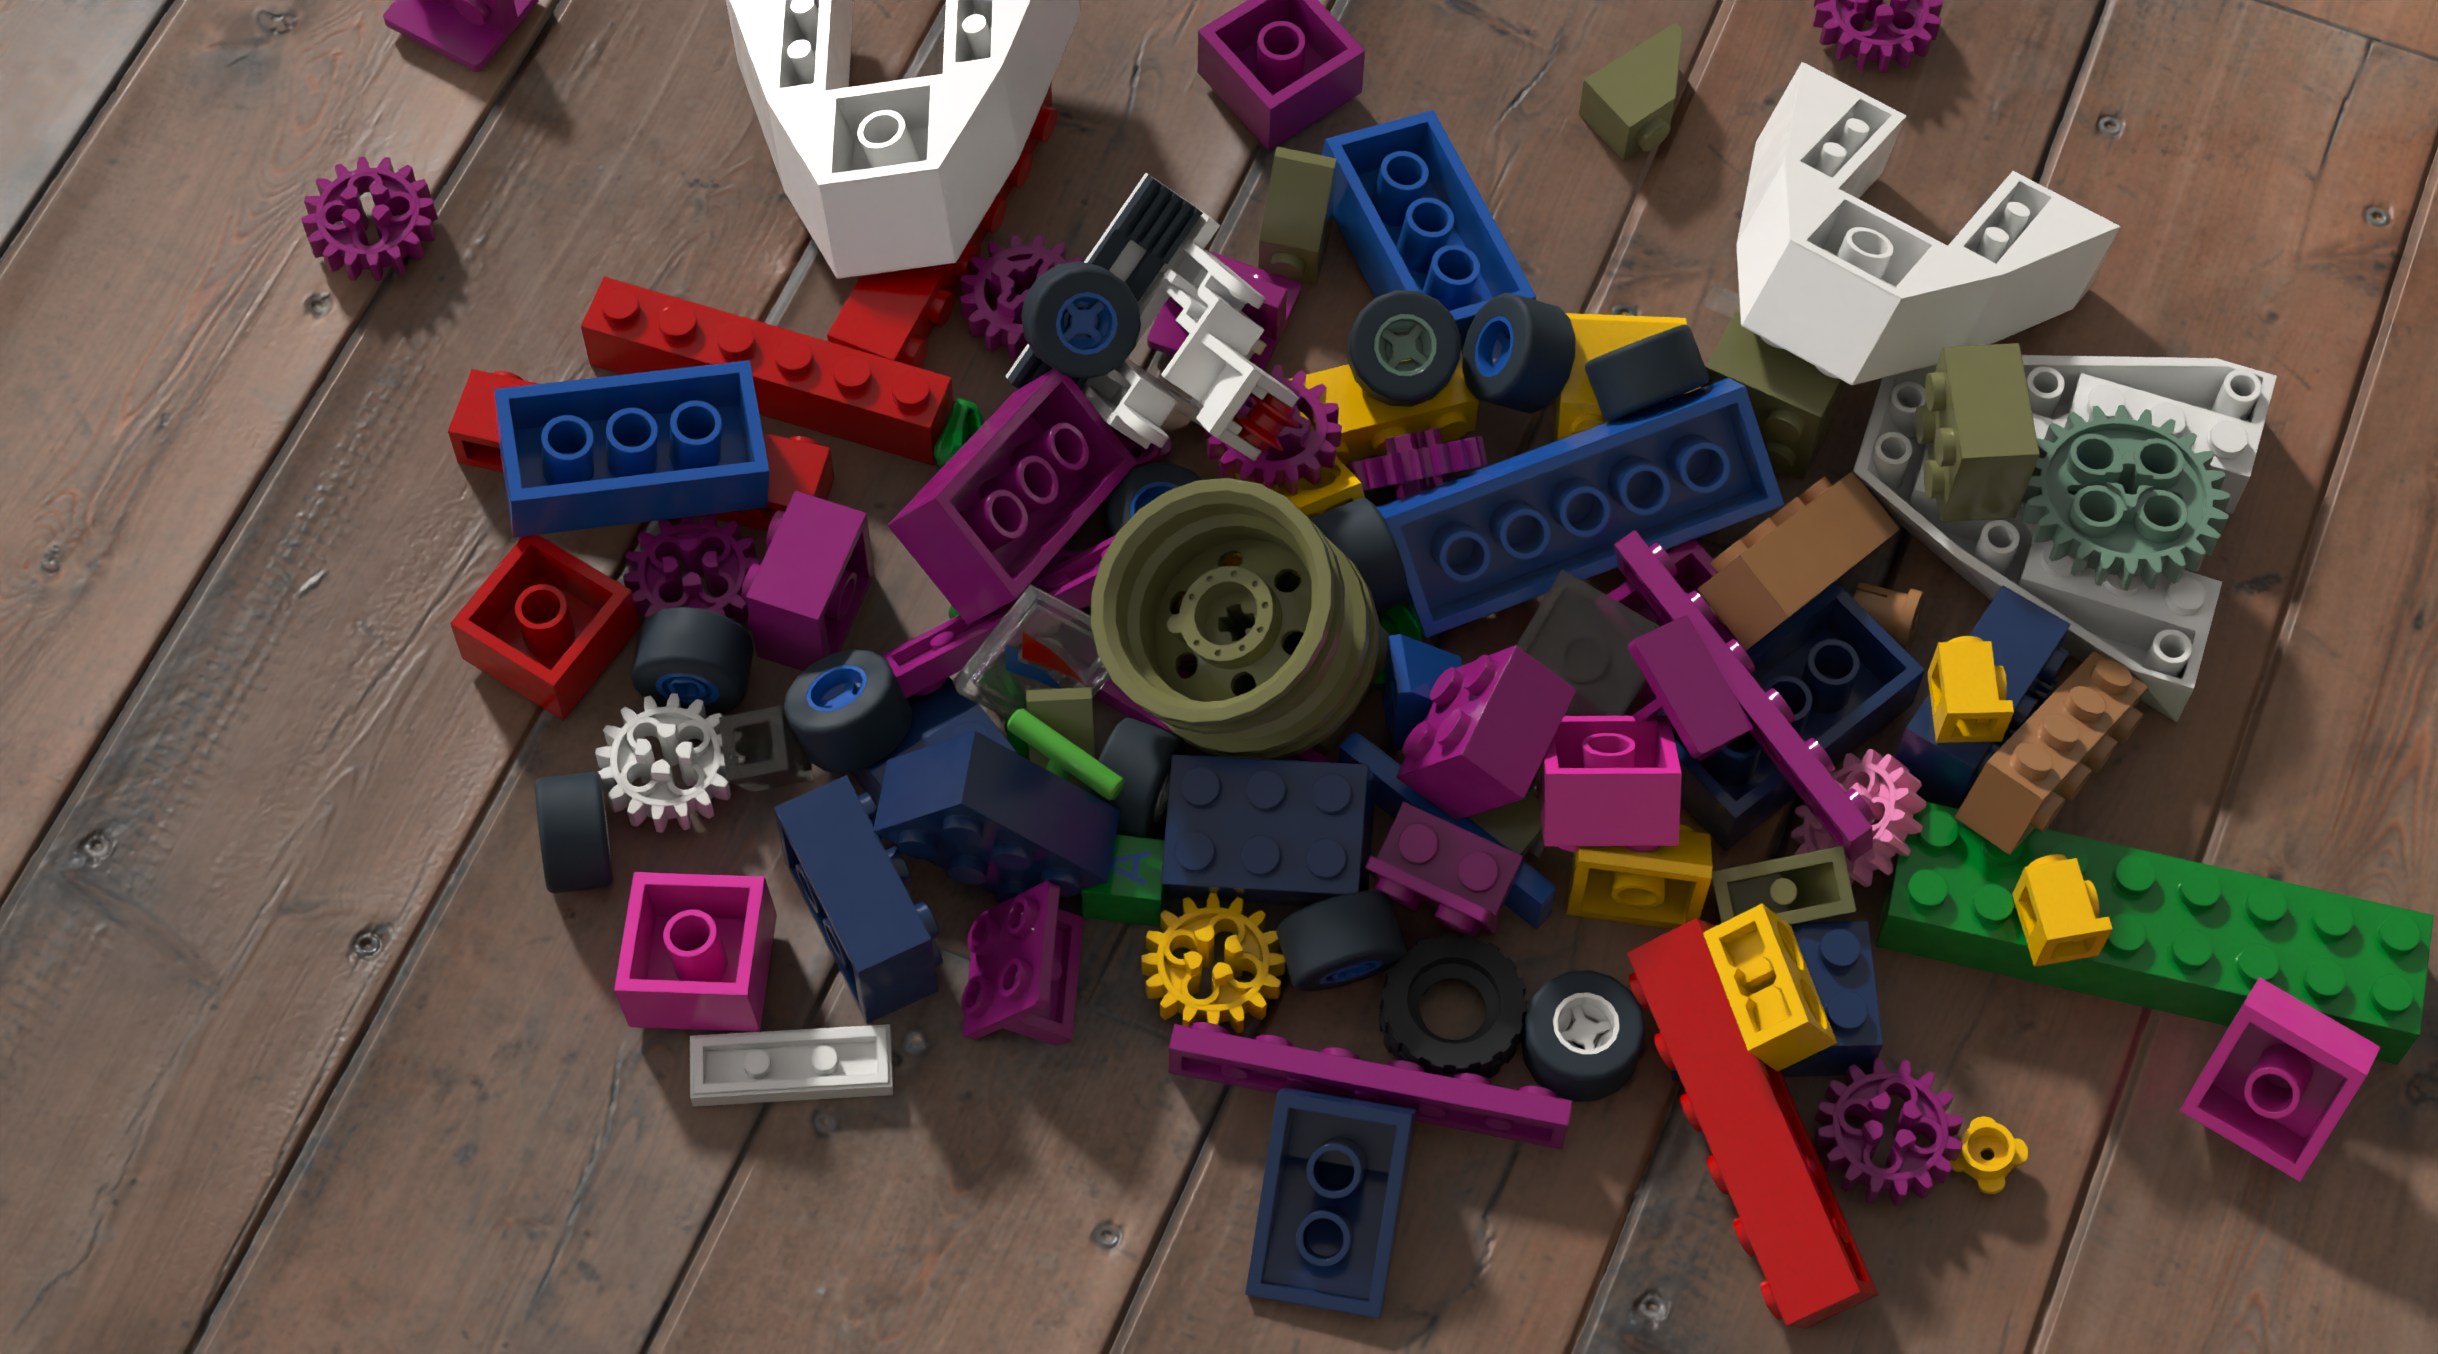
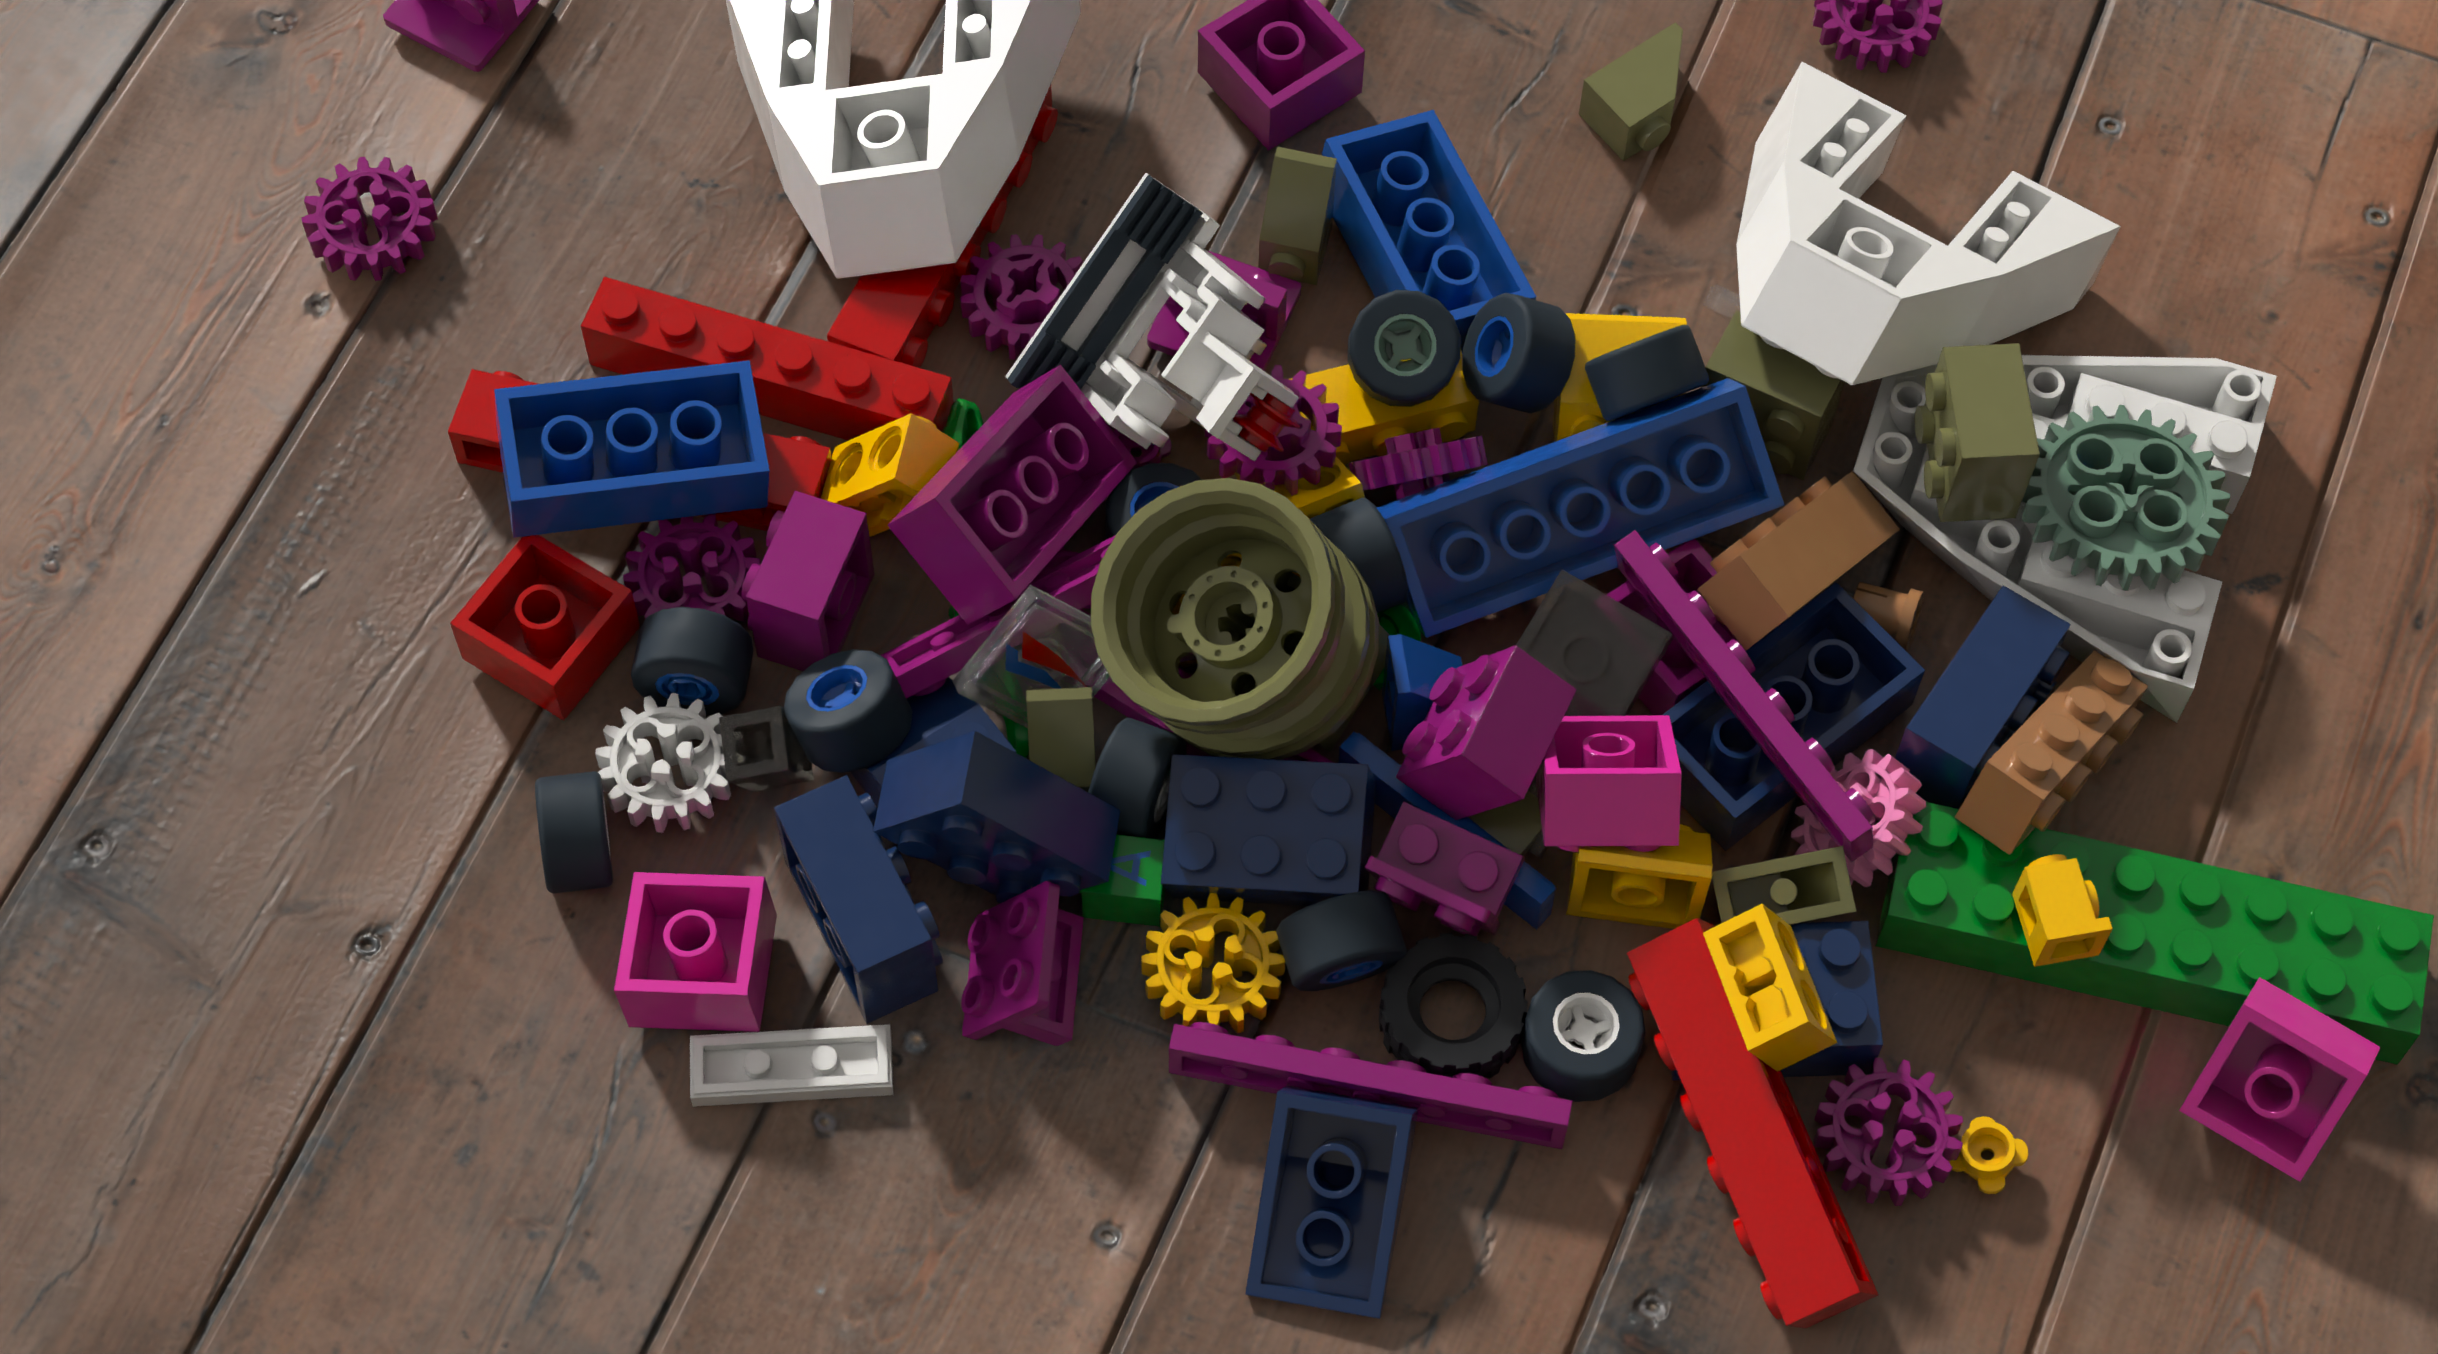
bright green piece [1007,709,1125,801] -> none
black wheel [1021,261,1141,379] -> none
magenta panel [1628,615,1753,762] -> none
yellow brick [1927,636,2014,743] -> none
none -> yellow brick [821,413,959,537]

